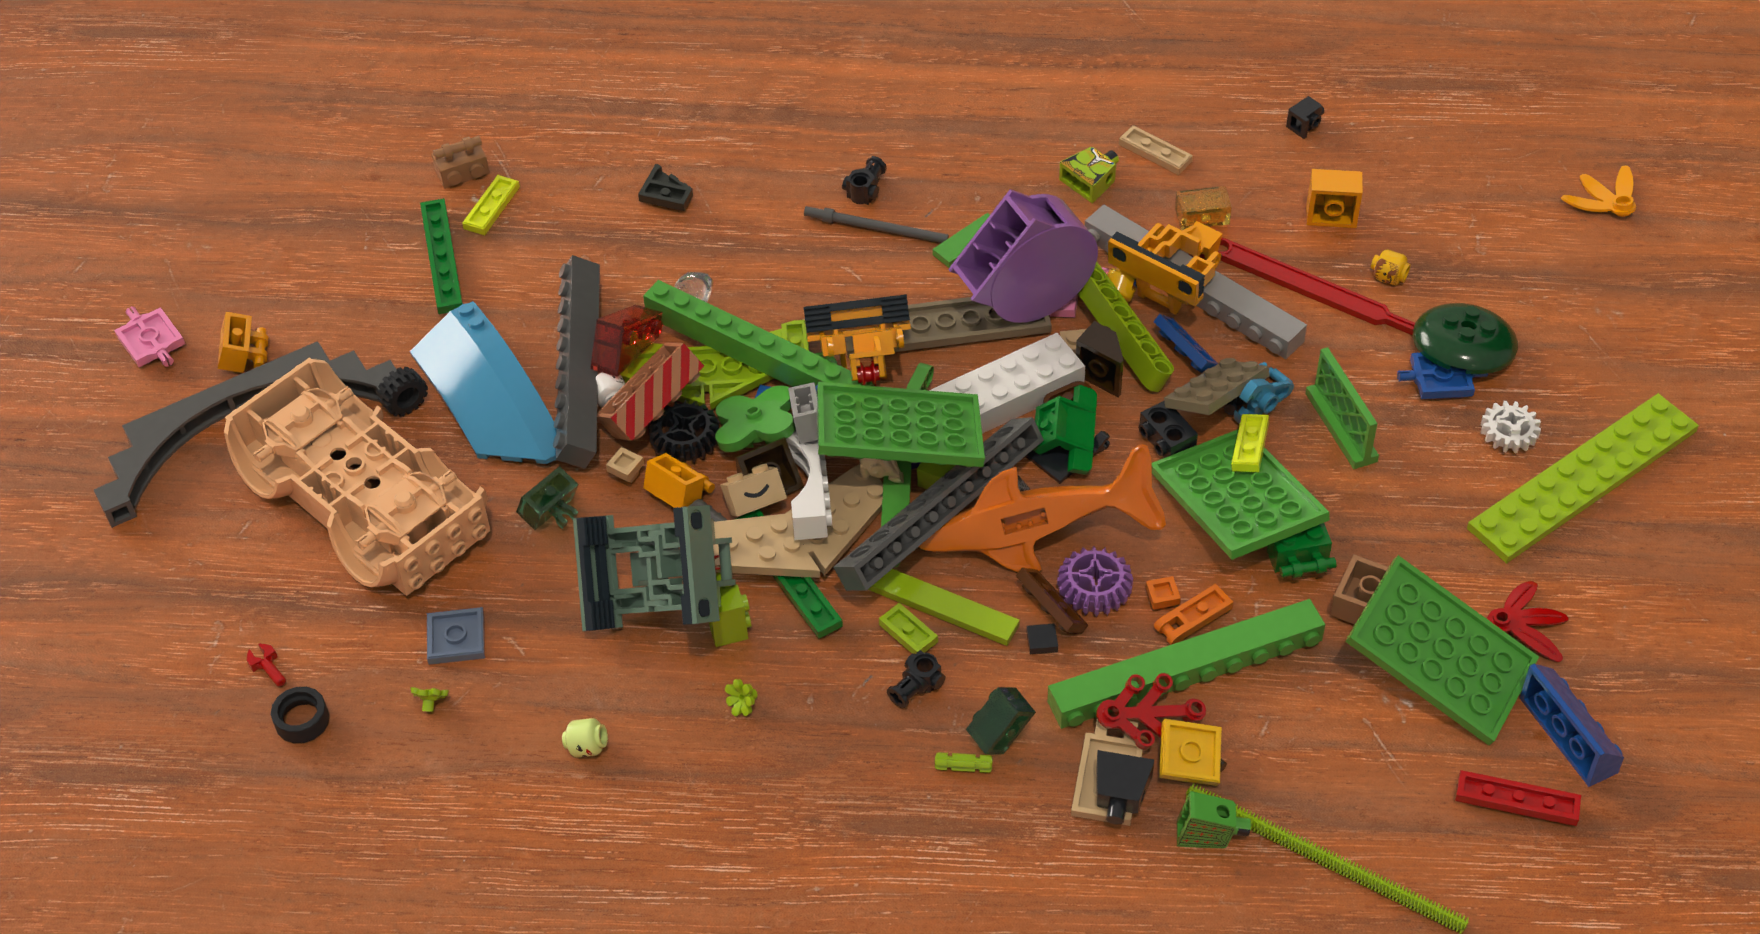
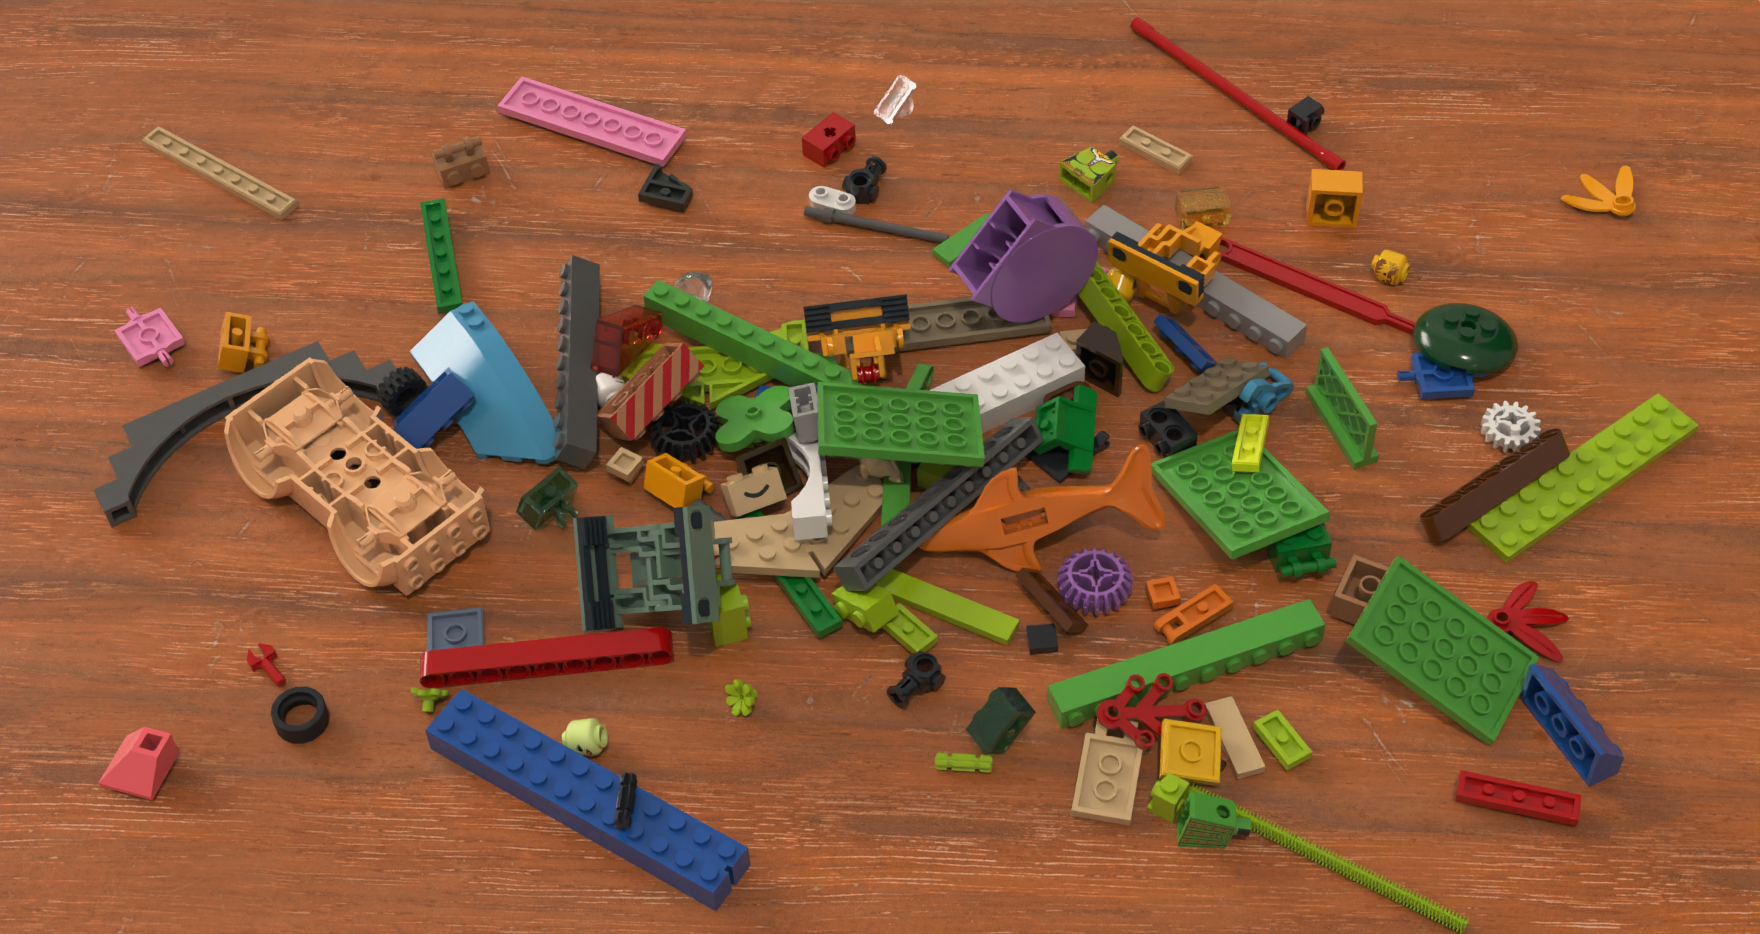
neon yellow tile [462,175,520,236] -> none
black torso [1096,750,1154,824] -> none
none -> coral slope [99,727,180,800]
none -> tan tile [142,126,298,220]
none -> blue slope [392,367,474,449]
none -> red beam [420,627,673,688]
none -> blue piece [425,689,750,911]
none -> bright pink plate [498,77,687,167]
none -> black axle [614,773,638,829]
none -> red brick [802,112,856,168]
none -> white plate [809,186,856,215]
none -> lime brick [831,584,899,633]
none -> clear tile [873,74,917,125]
none -> red piece [1130,17,1346,170]
none -> lime brick [1147,772,1189,824]
none -> tan tile [1205,696,1265,780]
none -> lime plate [1253,709,1312,771]
none -> reddish brown beam [1420,428,1570,543]

